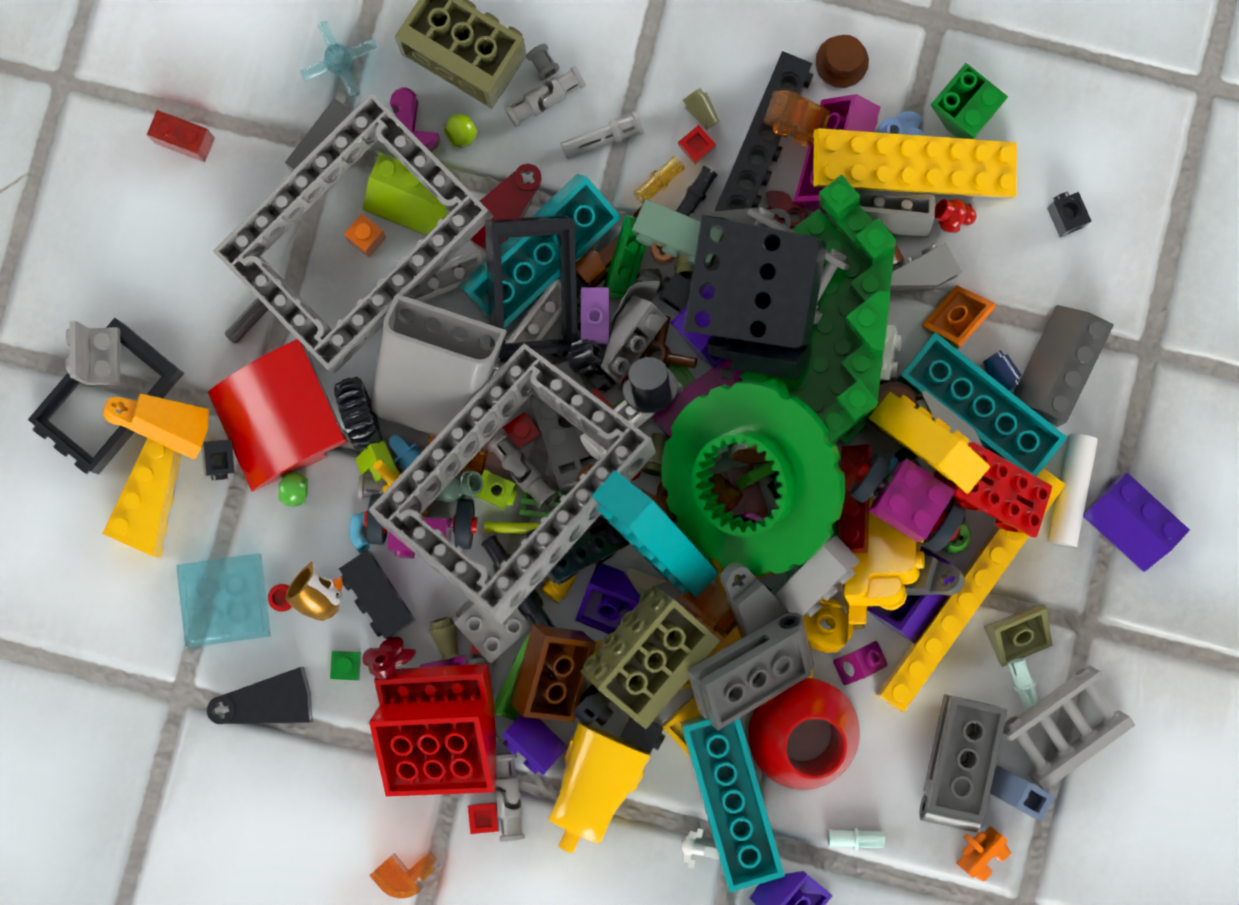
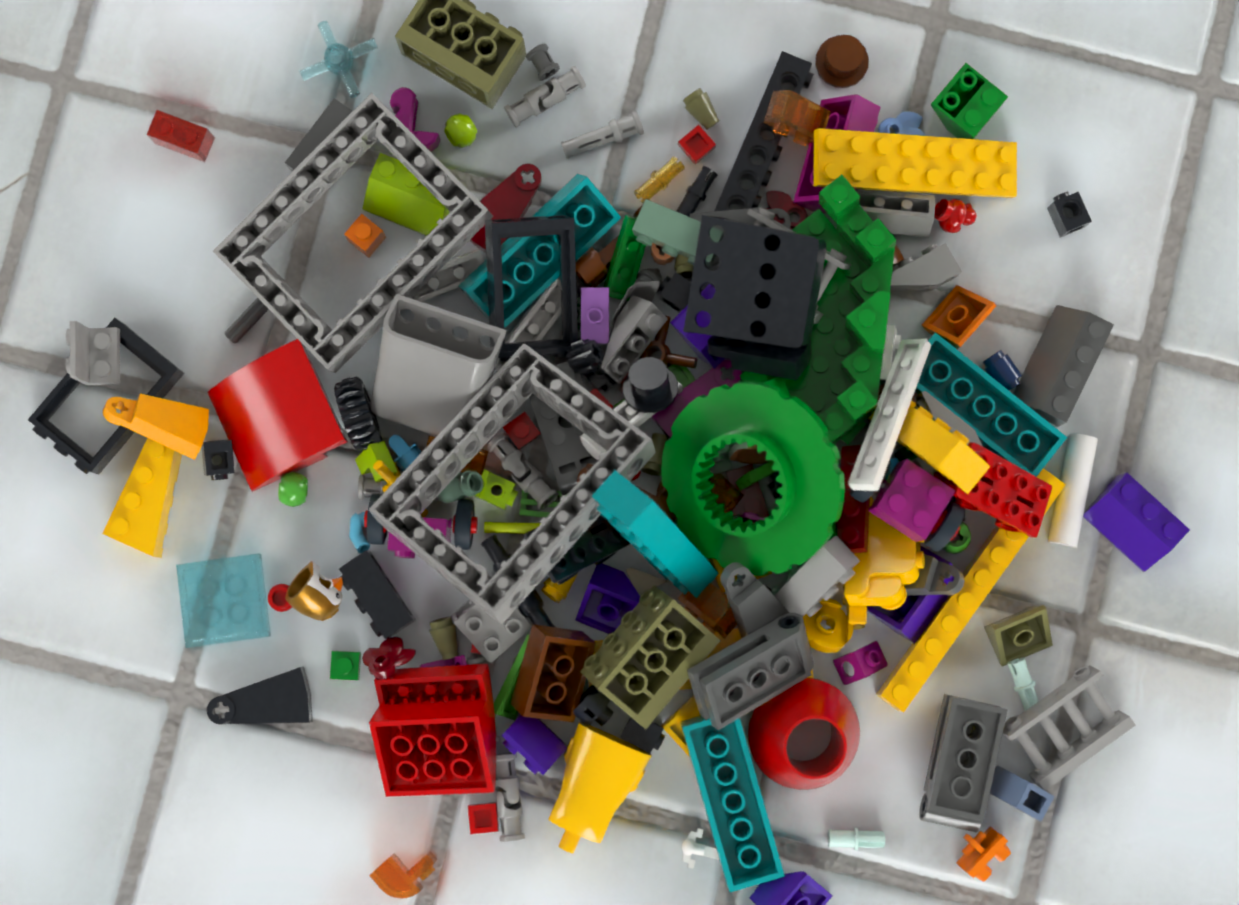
none -> white plate [848,339,931,491]

